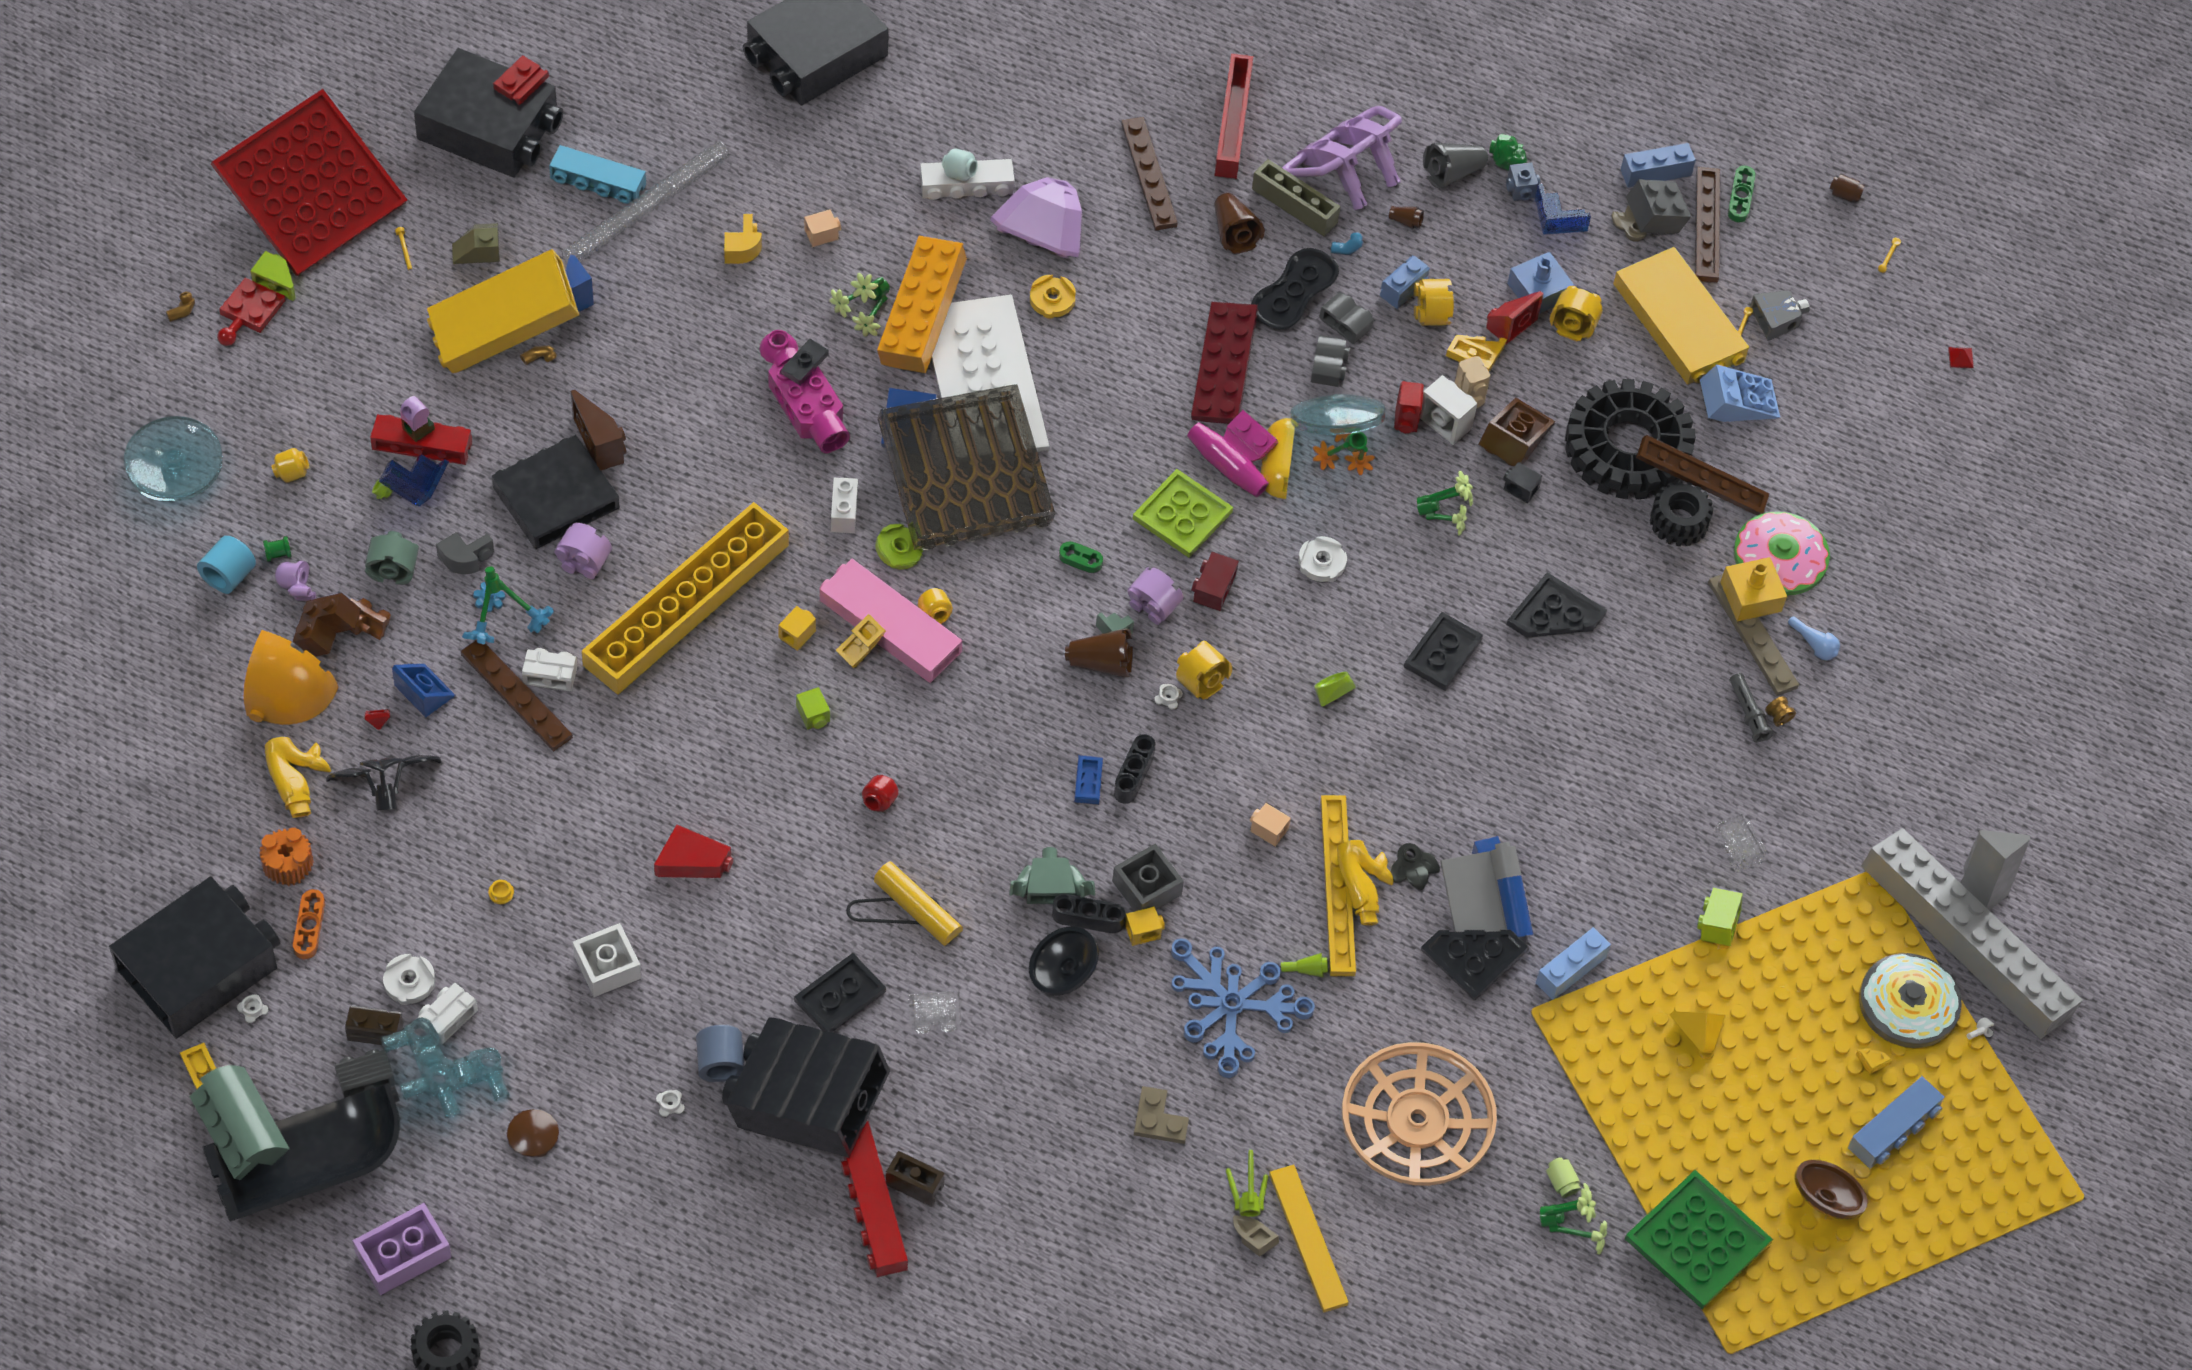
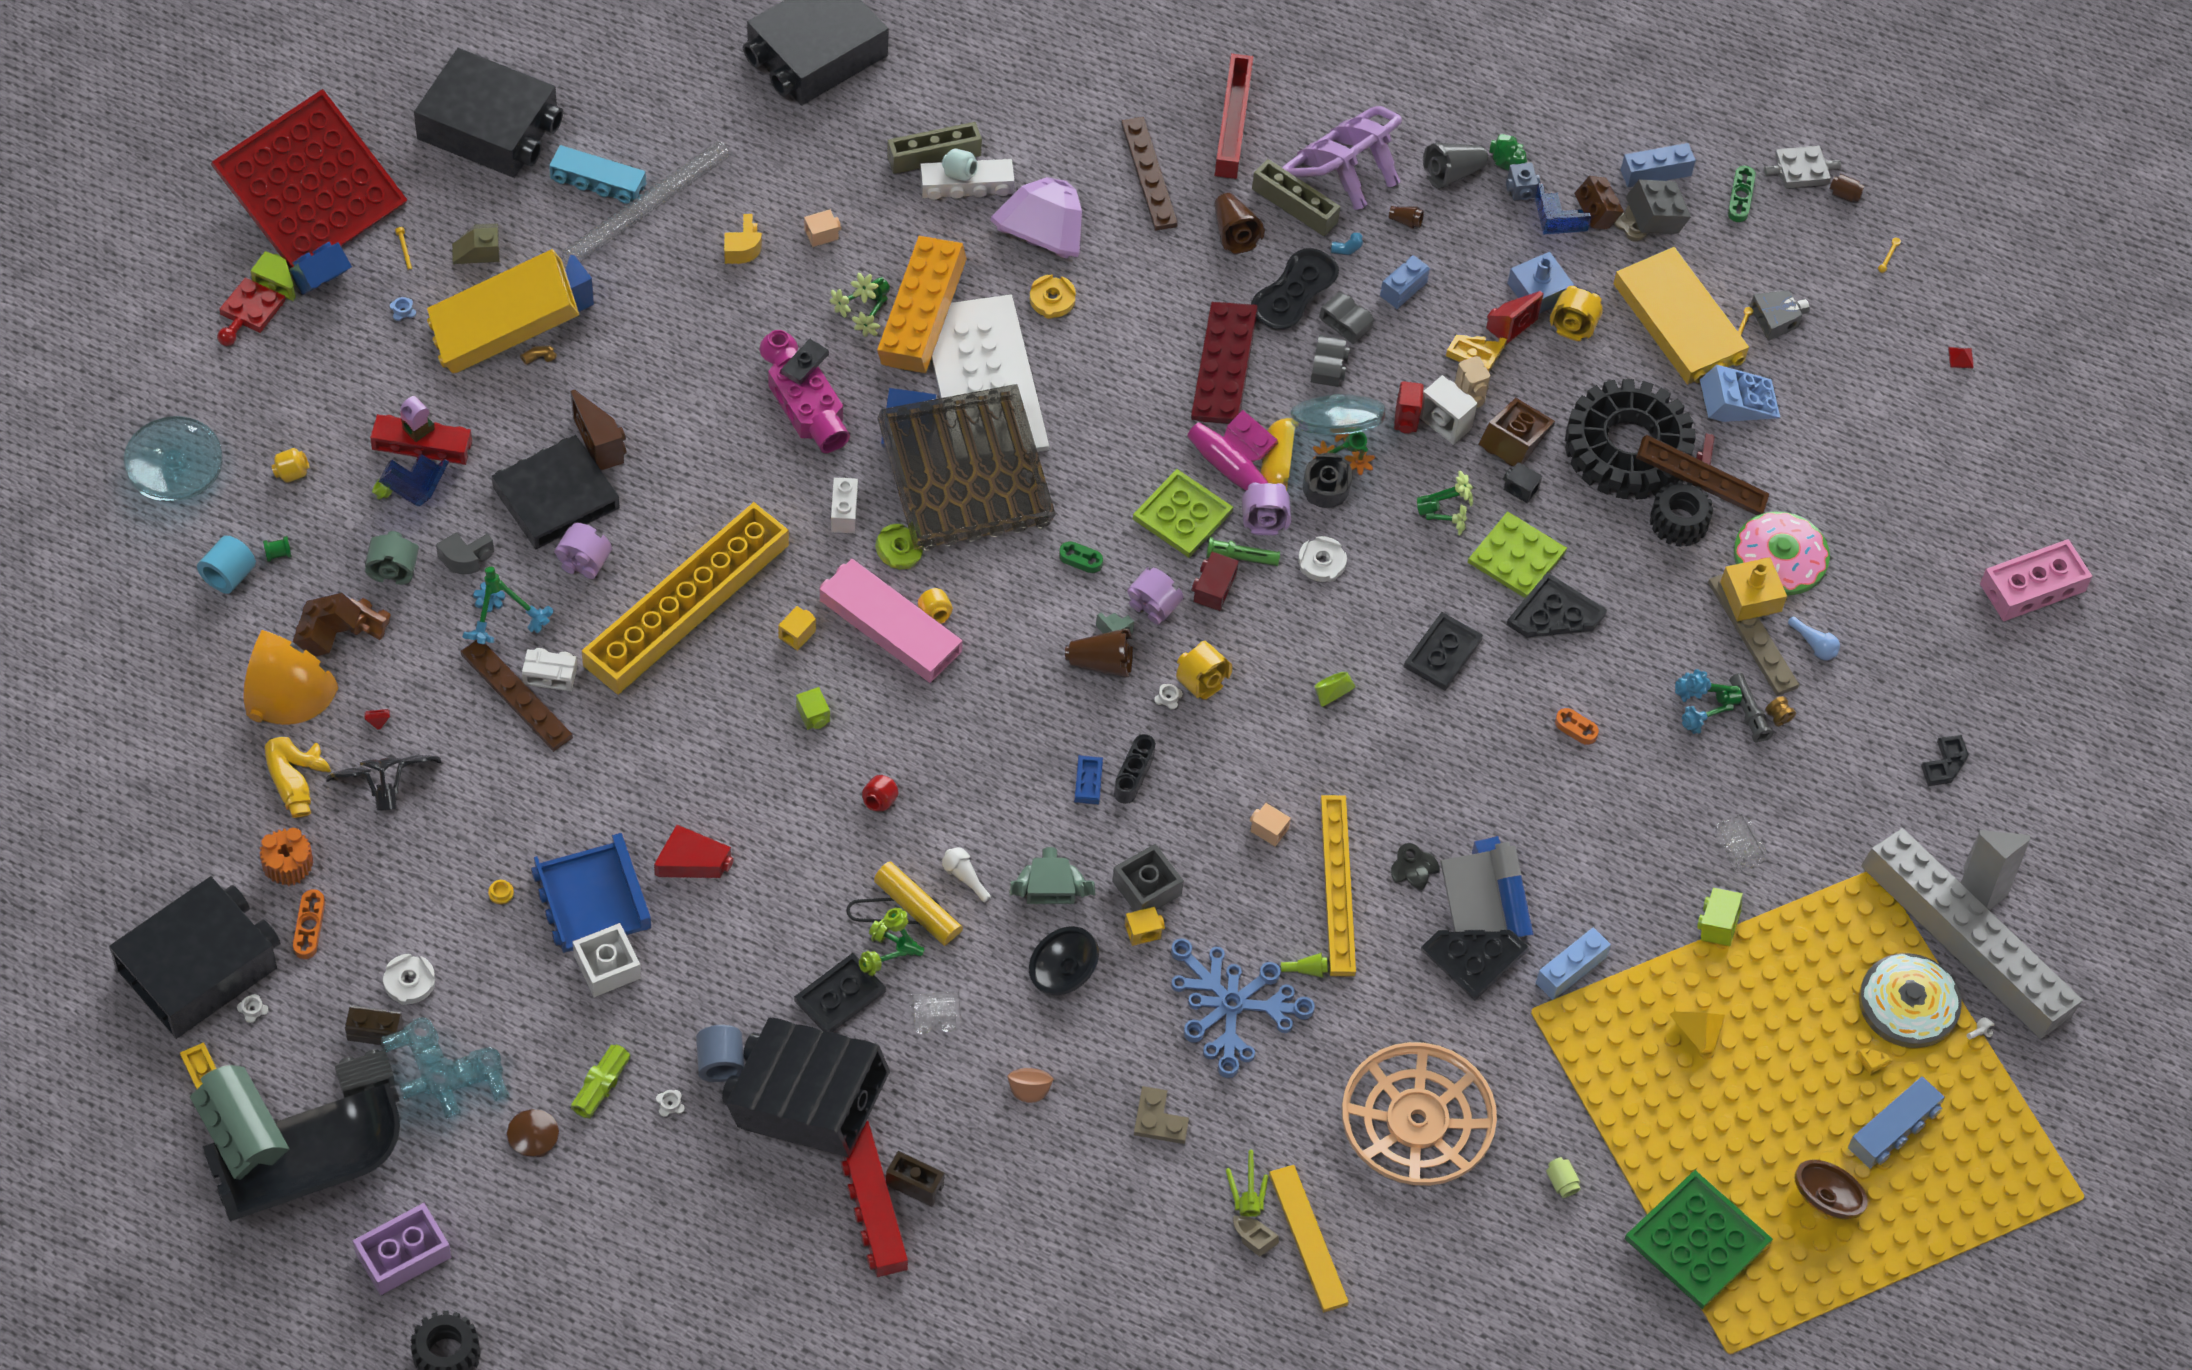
pearl gold arm [166,291,195,322] -> none
lavender piece [275,561,316,601] -> none
blue slope [392,663,456,718] -> none
white brick [418,983,478,1045] -> none
red plate [493,55,549,105] -> none
yellow slope [836,614,886,668] -> none
black beam [1052,894,1125,934] -> none
yellow piece [1337,840,1394,926] -> none
yellow brick [1414,279,1454,326] -> none
plant [1540,1183,1607,1255] -> none
plate [1695,166,1720,283] -> none
none -> blue piece [289,242,352,295]
none -> light blue plate [390,297,416,321]
none -> blue panel [531,833,651,953]
none -> lime piece [571,1044,631,1119]
none -> lime plant [859,908,924,976]
none -> olive brick [887,121,982,174]
none -> white piece [942,848,991,903]
none -> nougat piece [1007,1068,1054,1103]
none -> bright green pin [1206,537,1280,567]
none -> lavender brick [1242,483,1291,535]
none -> black brick [1302,453,1353,508]
none -> lime plate [1467,511,1567,598]
none -> orange beam [1555,708,1599,745]
none -> reddish brown brick [1574,175,1624,229]
none -> dark azure plant [1675,669,1742,734]
none -> dark red plate [1696,433,1715,465]
none -> light grey plate [1764,146,1841,188]
none -> black tile [1921,735,1969,787]
none -> bright pink brick [1980,539,2092,622]

